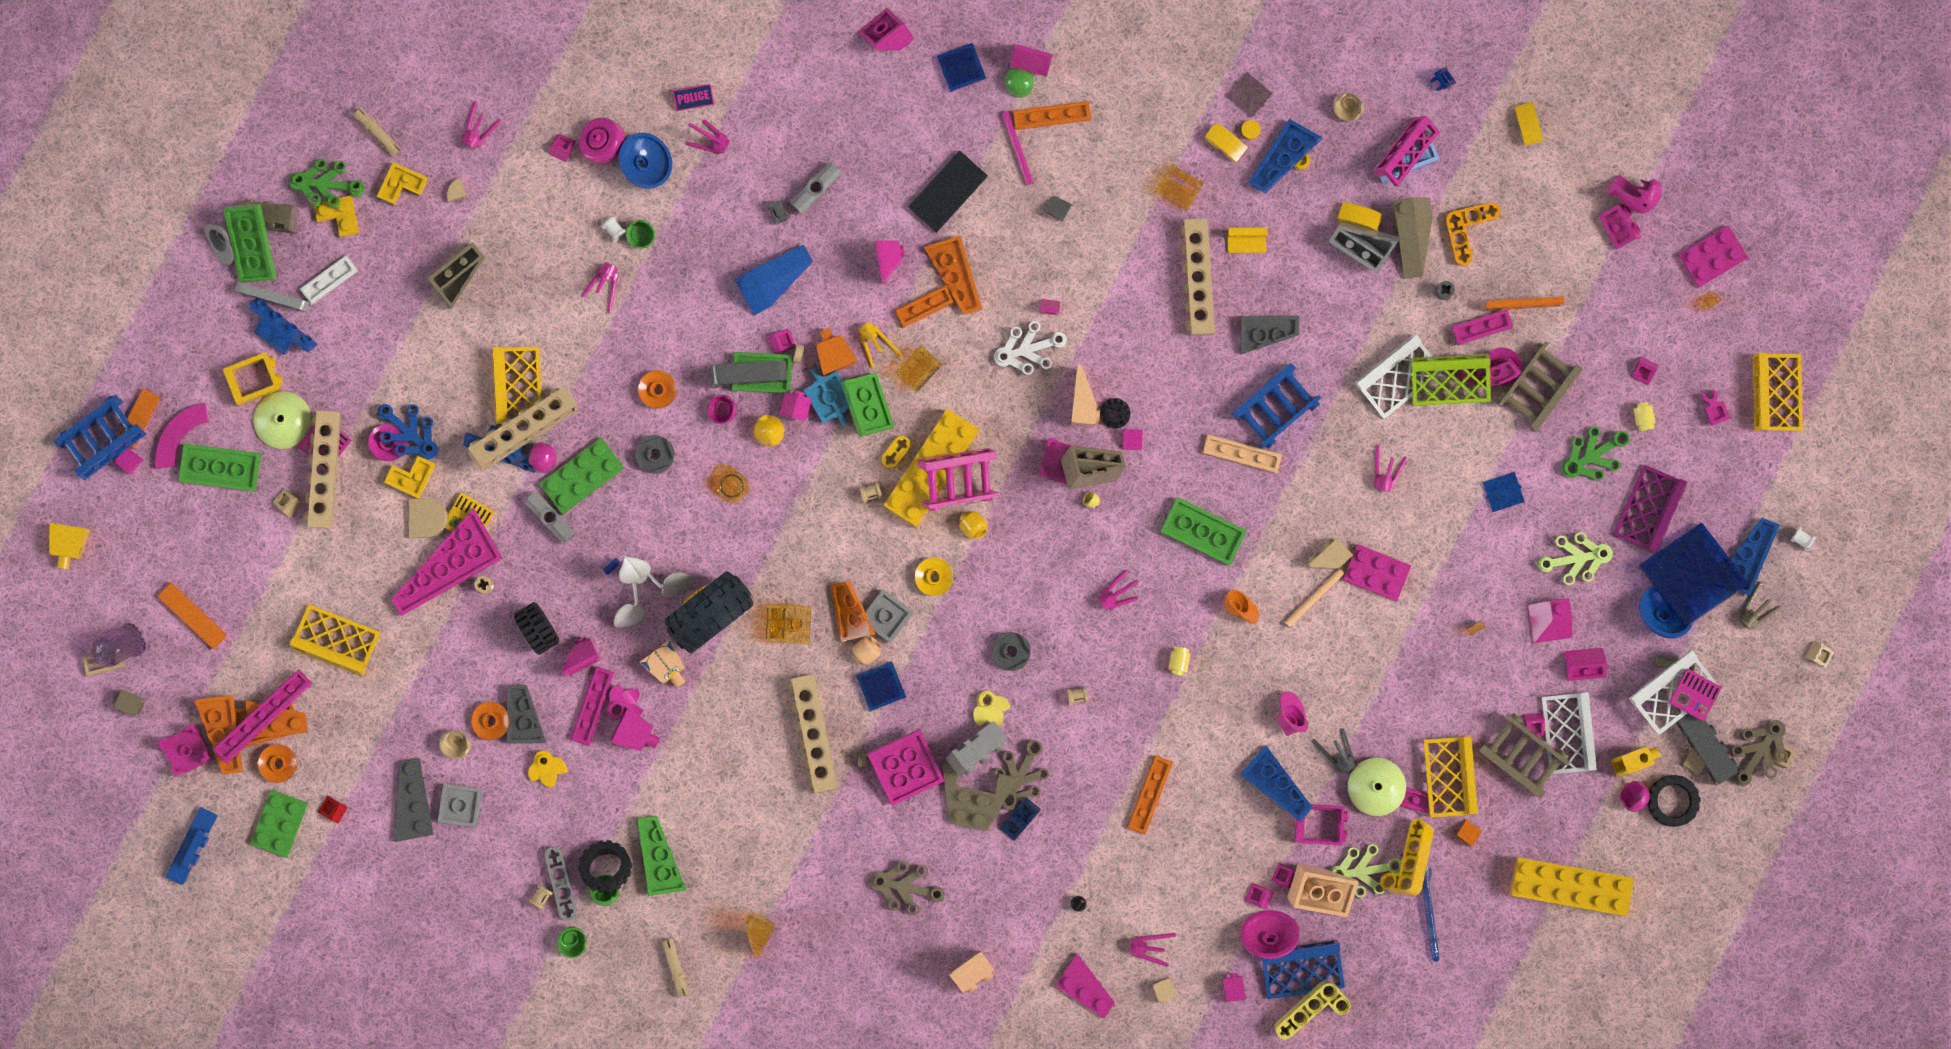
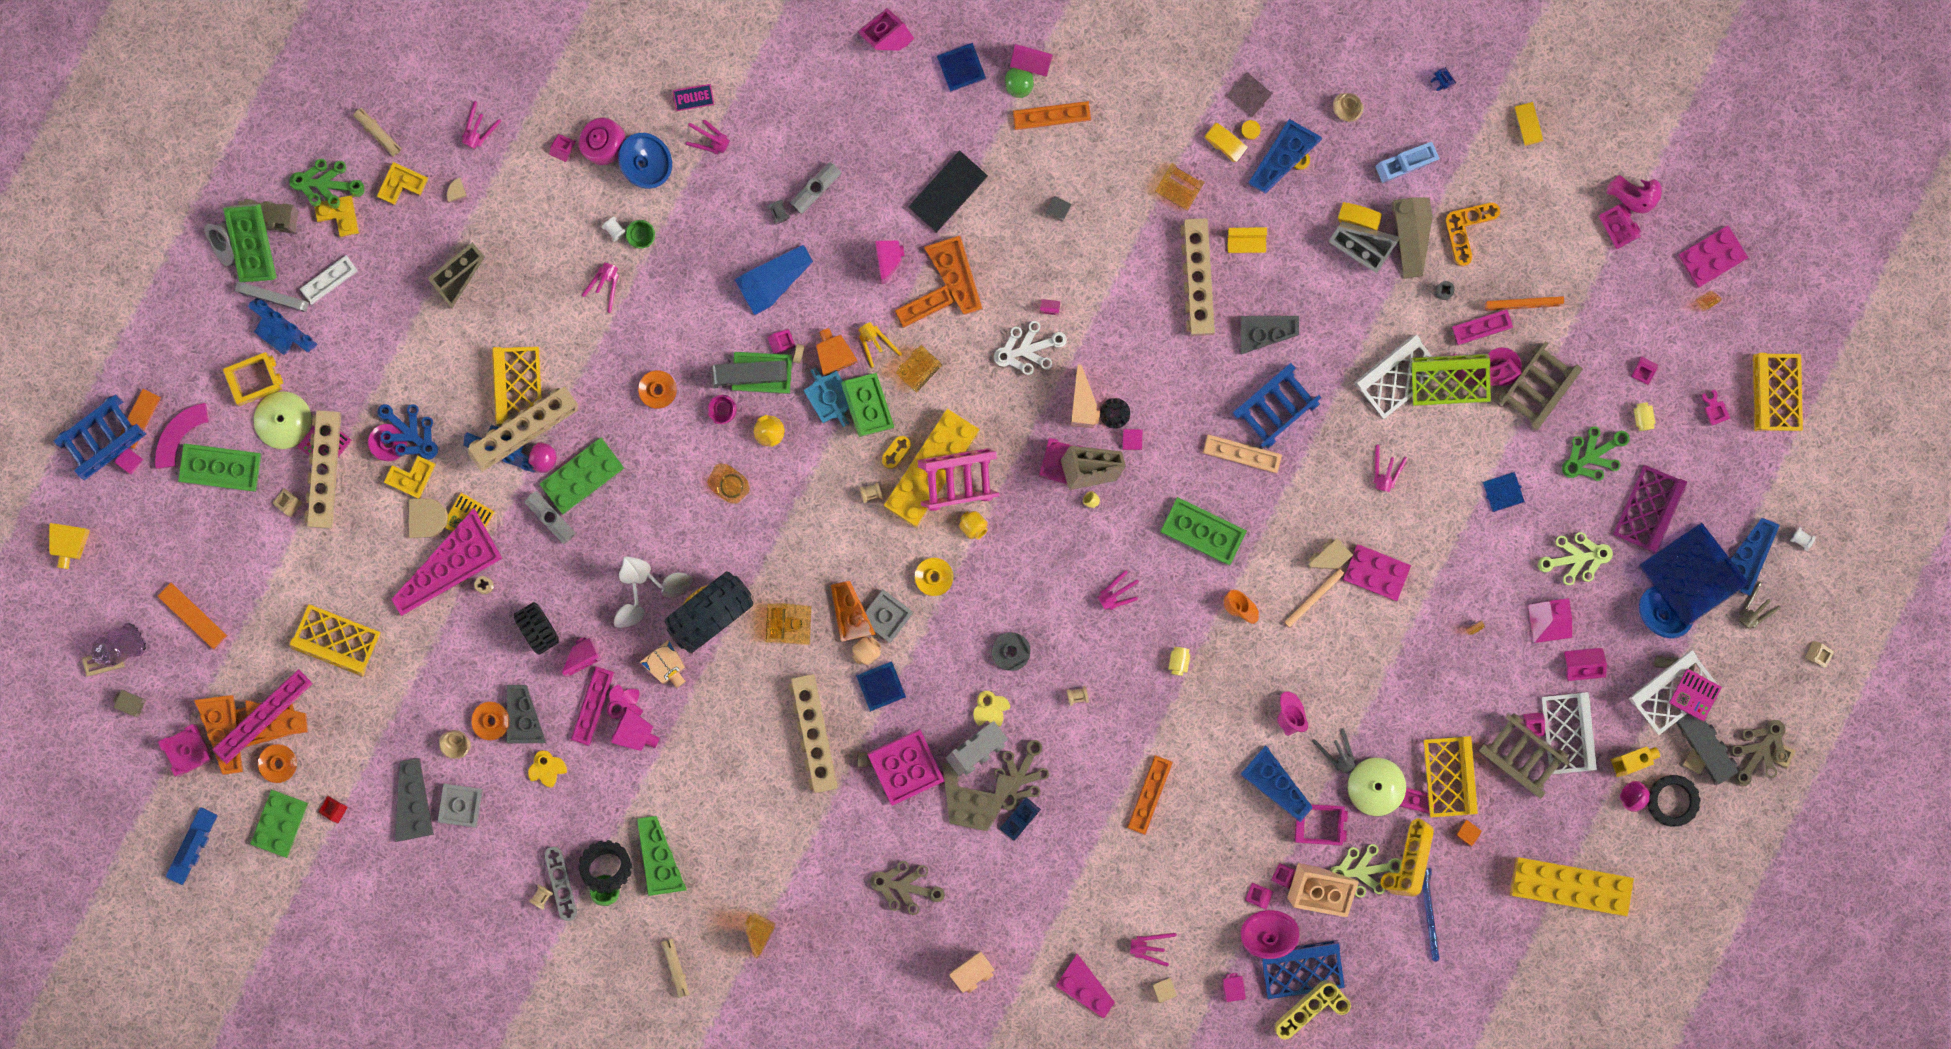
bright green hair [557,926,587,958] -> none
clear blue tile [602,557,621,575] -> none
dark grey plate [635,435,675,474] -> none
dark pink brick [780,390,812,421] -> none
dark pink bar [1001,111,1034,185] -> none
black hinge [1071,896,1087,912] -> none
dark pink fence [1373,116,1440,186] -> none

